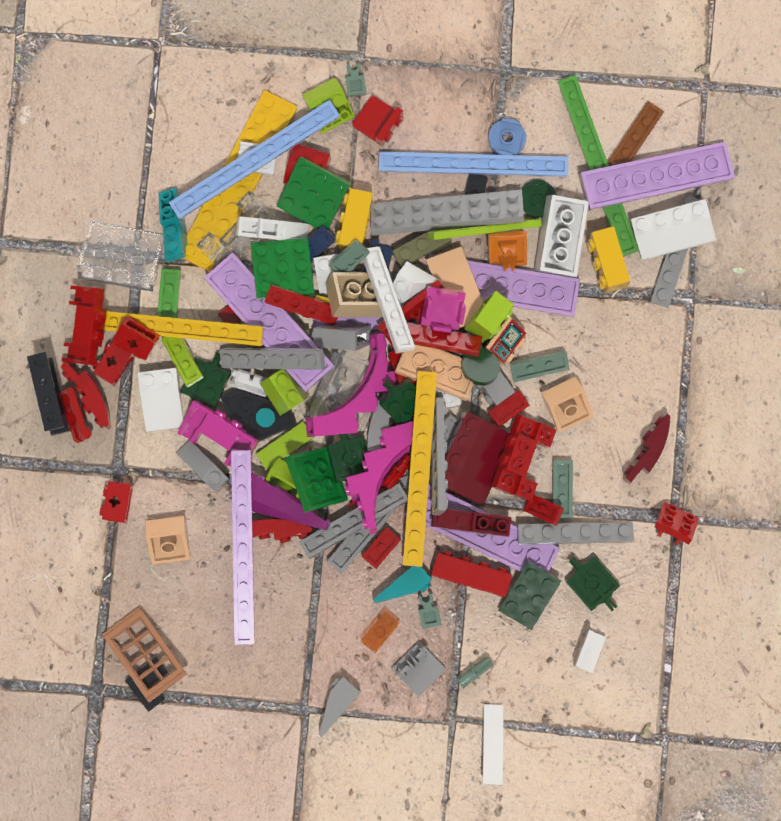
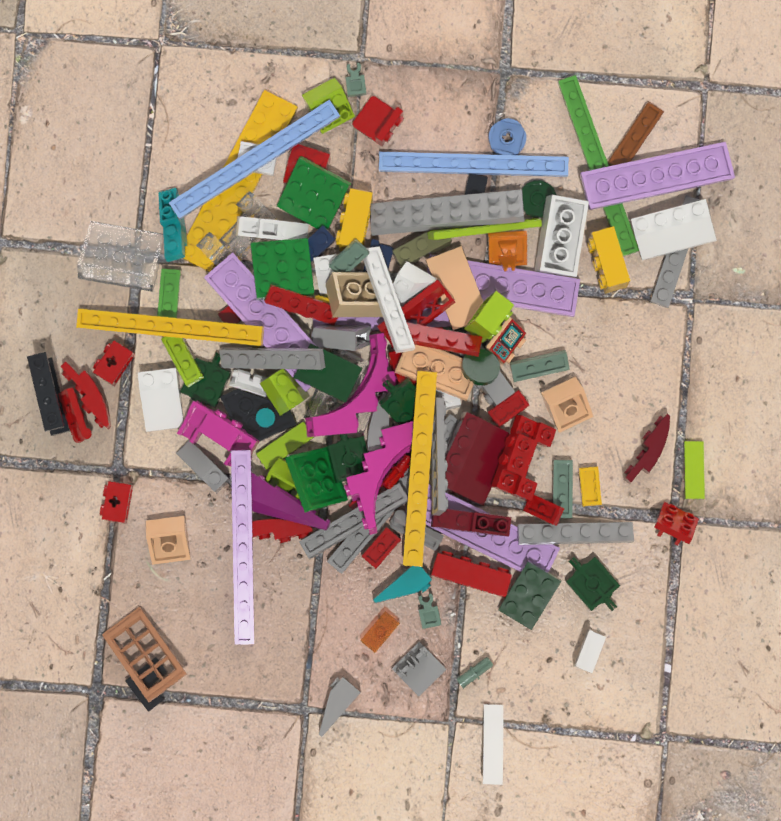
red bracket [61,285,106,366] -> none
red brick [112,316,161,361] -> none
dark pink panel [420,286,466,333] -> none
none -> dark green tile [293,343,363,403]
none -> light grey plate [390,510,444,551]
none -> yellow plate [579,466,602,507]
none -> lime tile [684,441,705,499]

